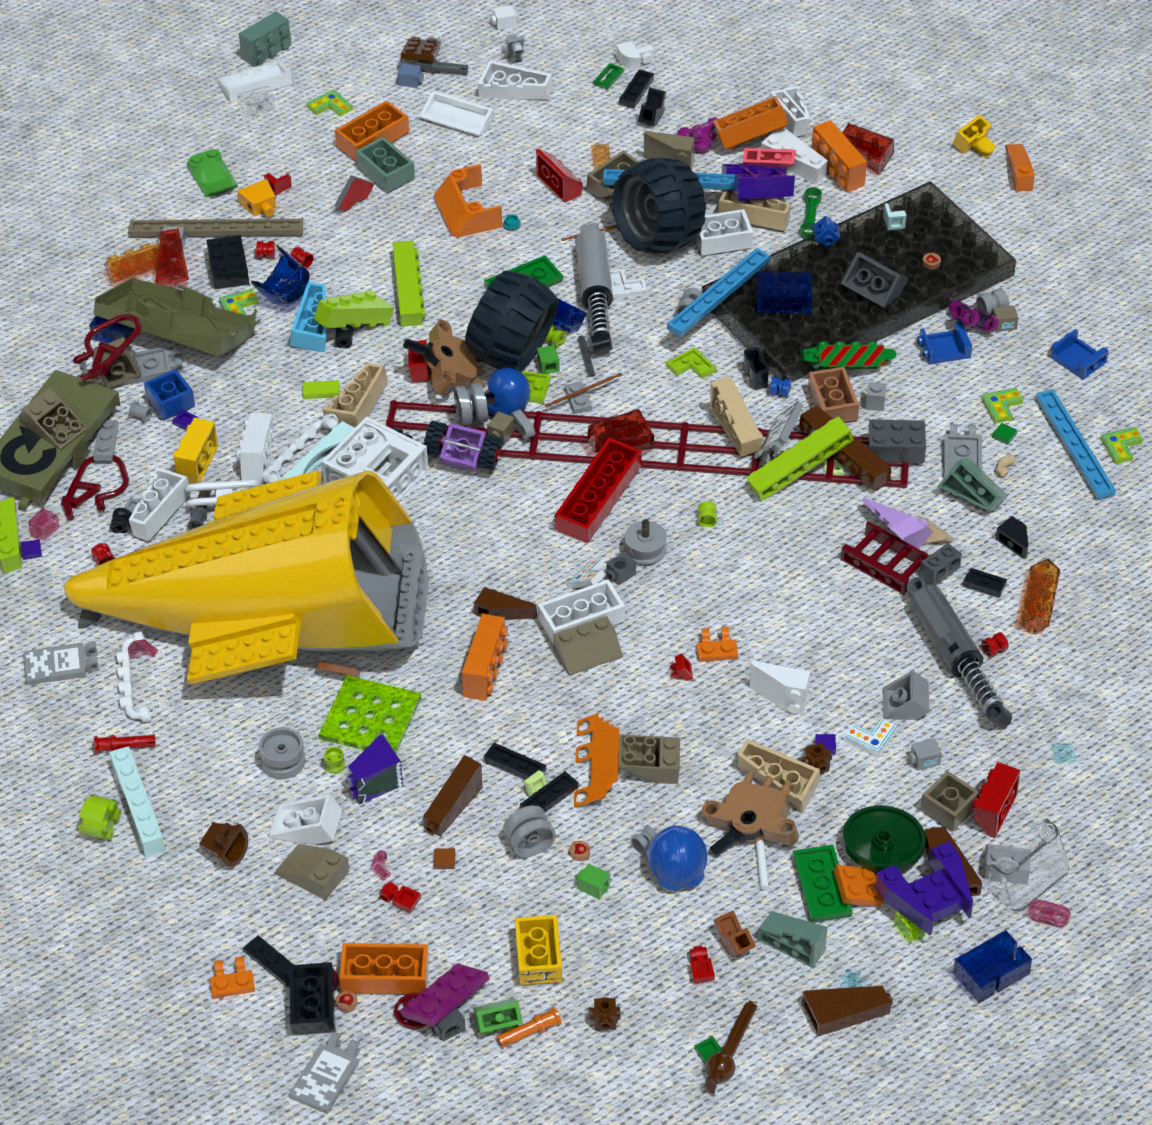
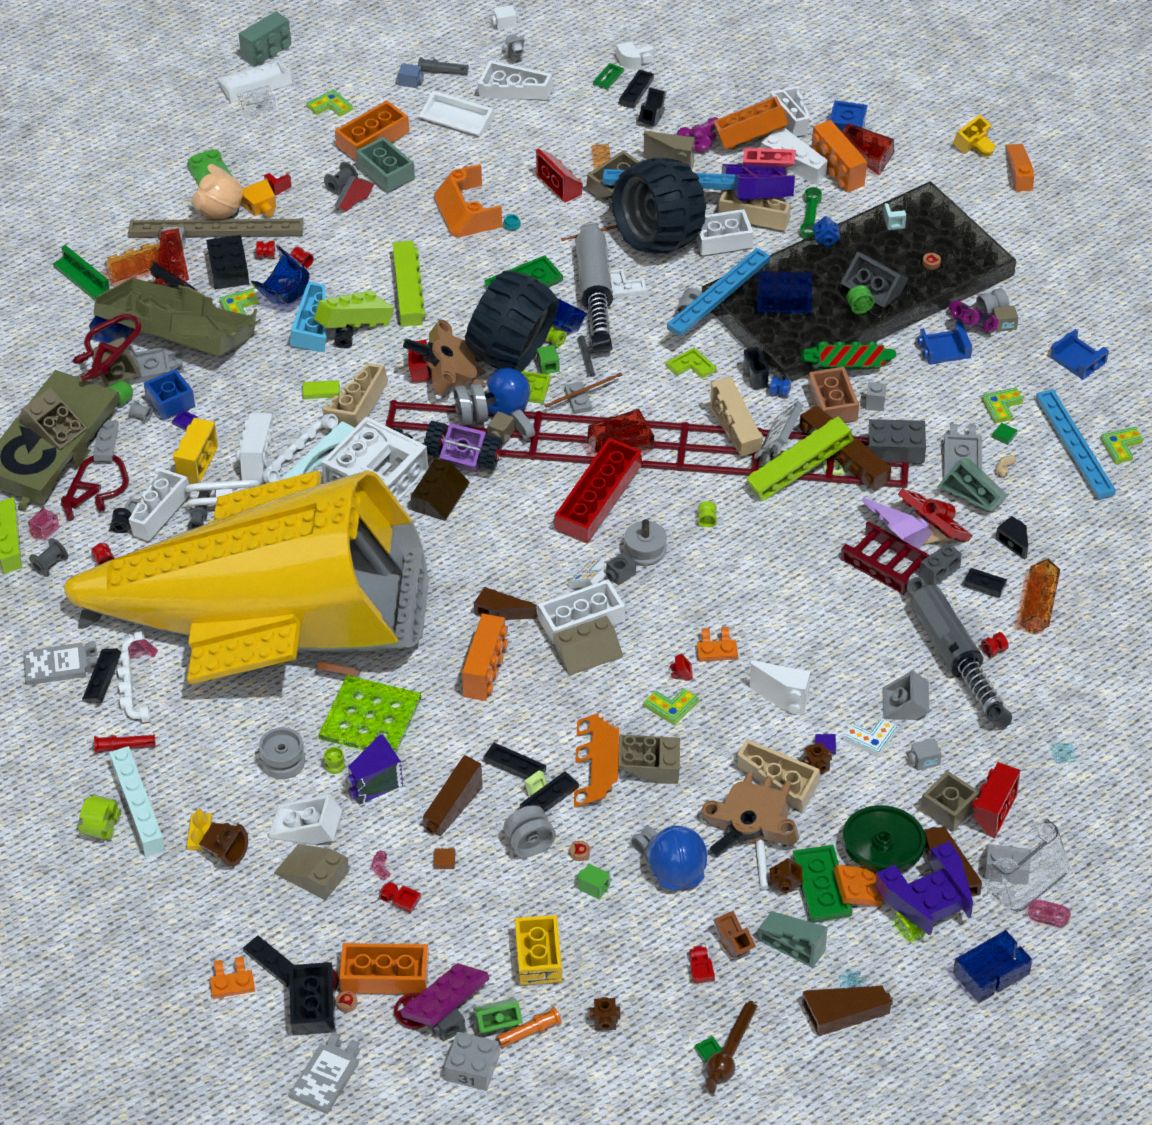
dark purple tile [21,539,42,560] -> none
reddish brown plate [401,37,441,61] -> none
none -> dark grey hose [29,538,68,576]
none -> green fence [53,245,110,301]
none -> black plate [82,648,122,703]
none -> bright green head [108,380,133,407]
none -> black plate [149,261,198,292]
none -> yellow tile [187,808,212,851]
none -> light nougat piece [190,164,243,219]
none -> dark grey hose [324,162,358,195]
none -> dark brown slope [411,458,470,521]
none -> light grey brick [444,1032,500,1091]
none -> lime tile [643,688,699,726]
none -> reddish brown brick [769,858,803,894]
none -> blue panel [829,100,868,140]
none -> bright green wheel [846,285,875,314]
none -> red plate [898,488,973,541]

